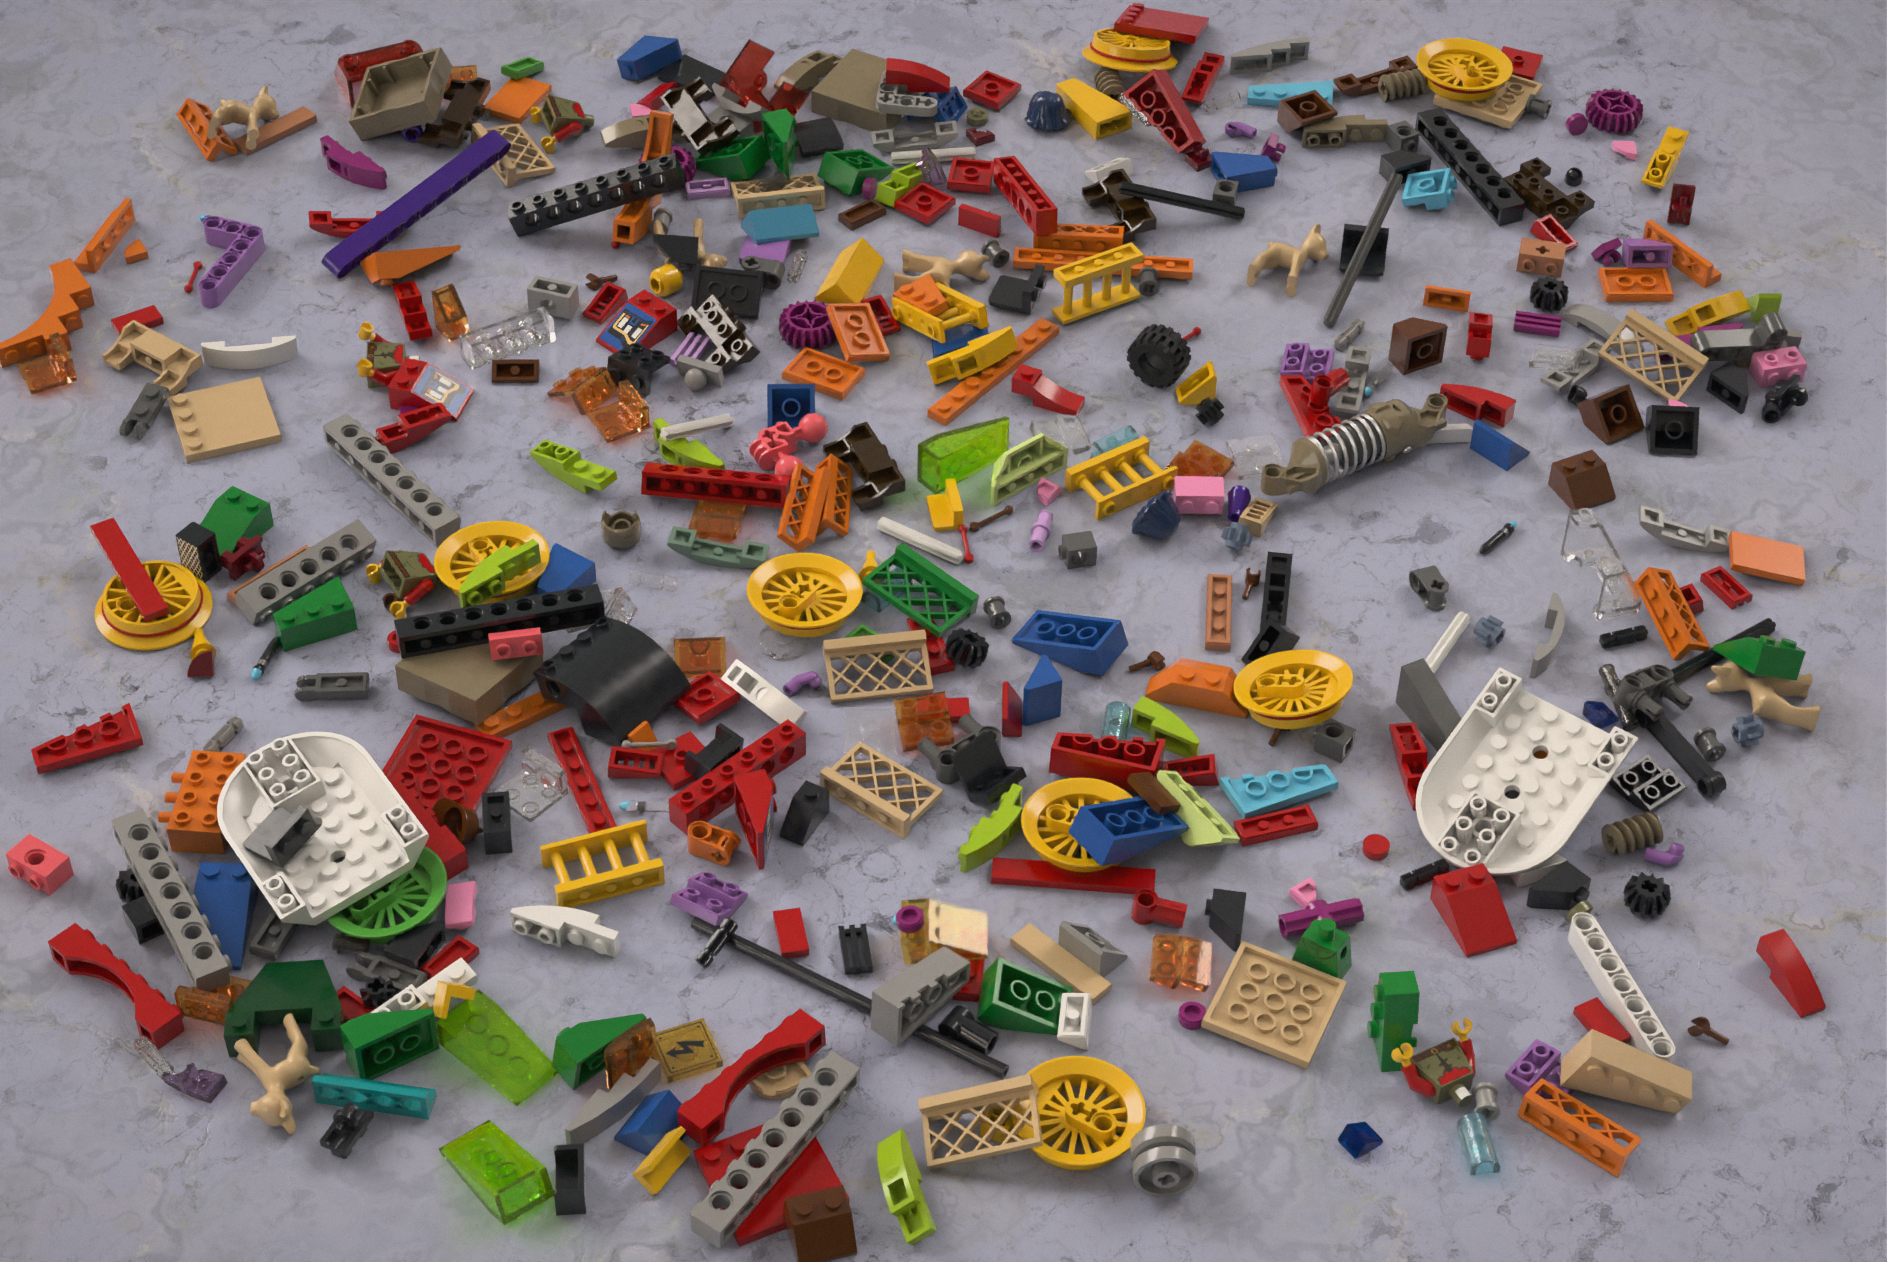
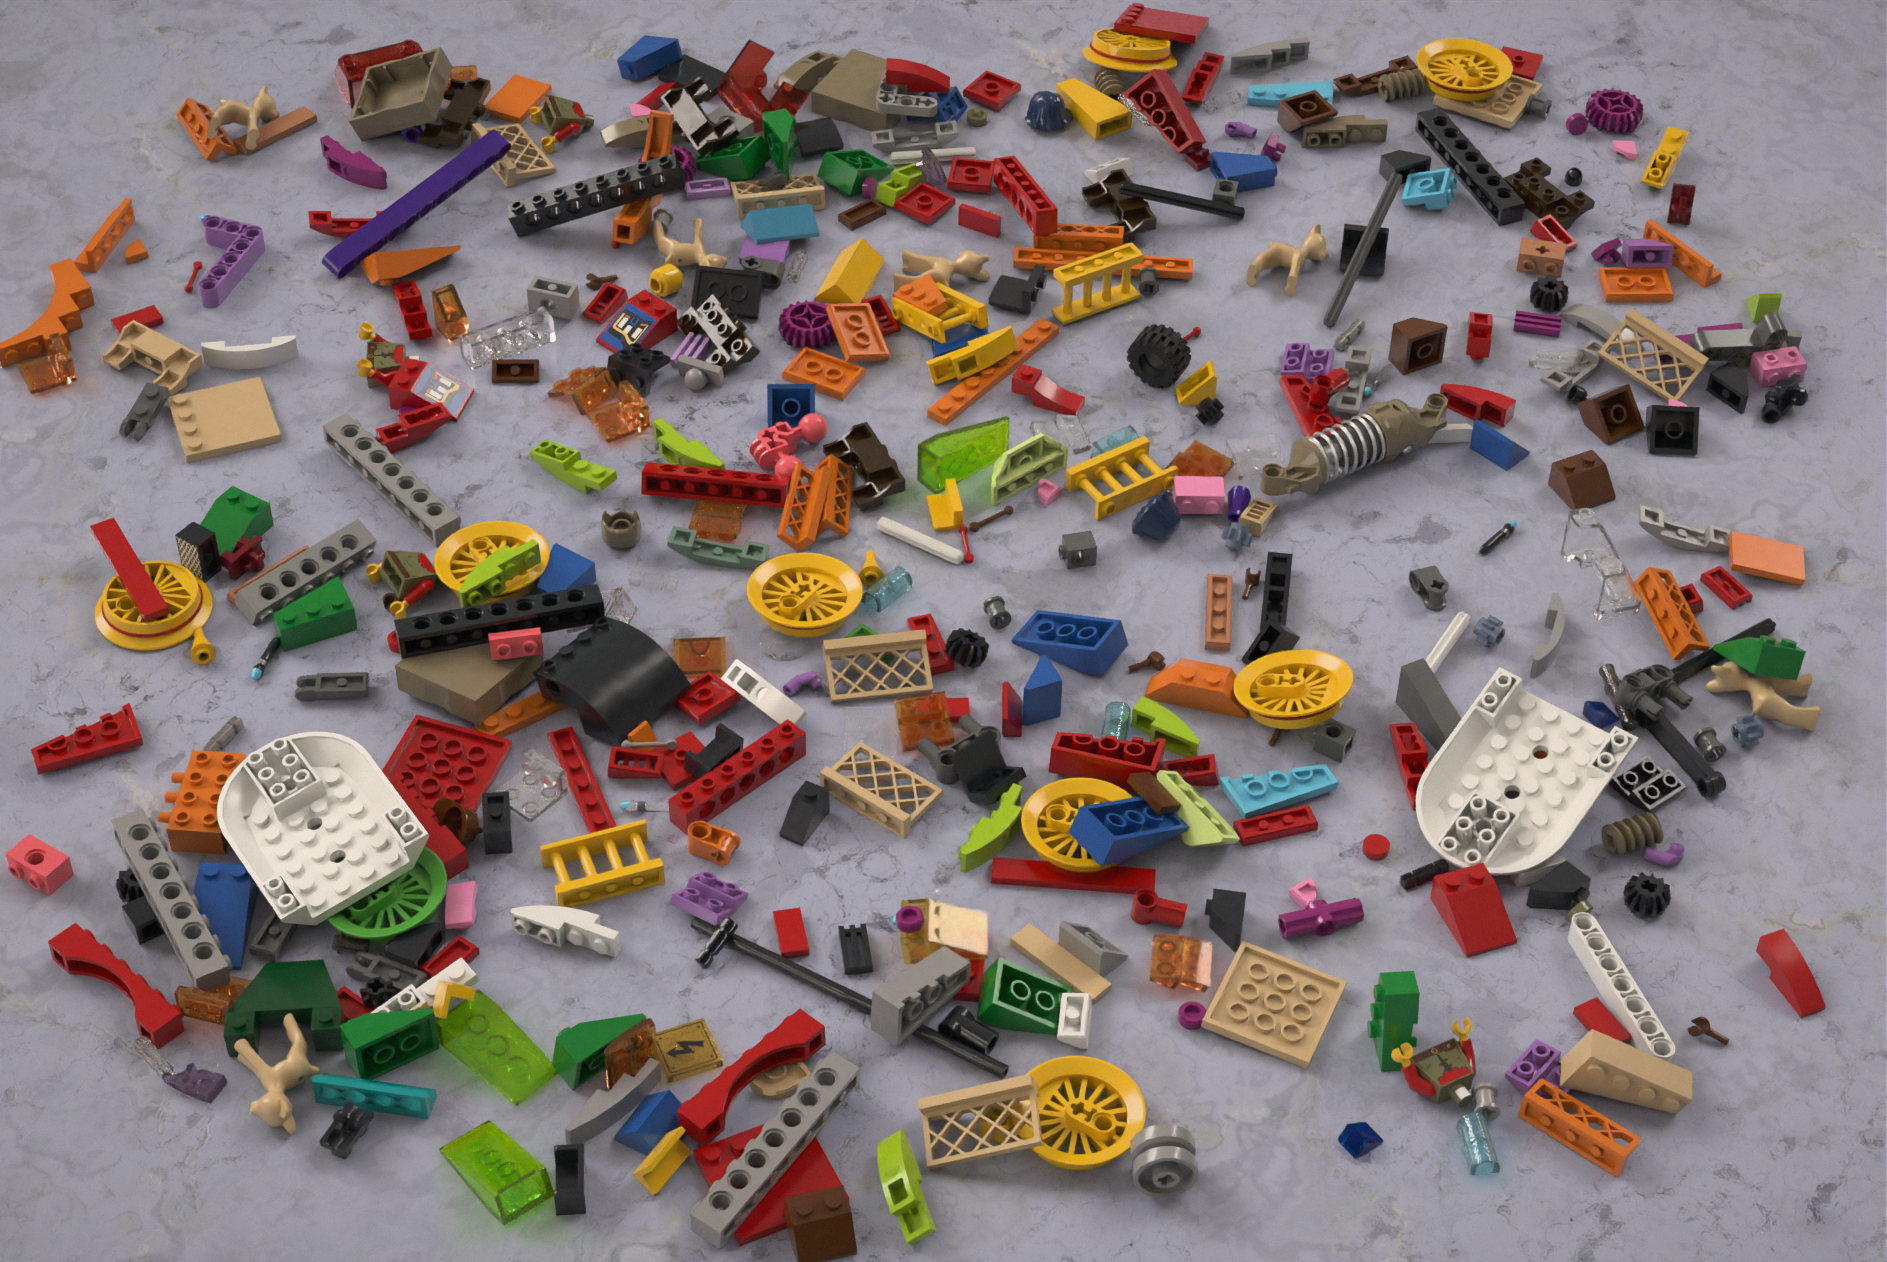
dark red tile [187,649,215,677] -> none
bracket [243,805,318,868] -> none
bright green tile [501,57,544,80] -> none
black slope [653,234,699,271] -> none
white axle [660,413,734,441] -> none
light grey slope [712,83,771,122] -> none
red slope [734,769,777,870] -> none
green fence [862,543,979,638] -> none
dark red tile [966,128,995,147] -> none
dark grey bush [981,239,1010,268] -> none
lavender pin [1029,510,1054,552] -> none
green torso [1292,918,1352,979] -> none
dark grey brick [1385,120,1420,153] -> none
orange slope [1423,285,1471,312] -> none
black axle [1599,625,1648,649] -> none
yellow slope [1664,290,1752,336] -> none

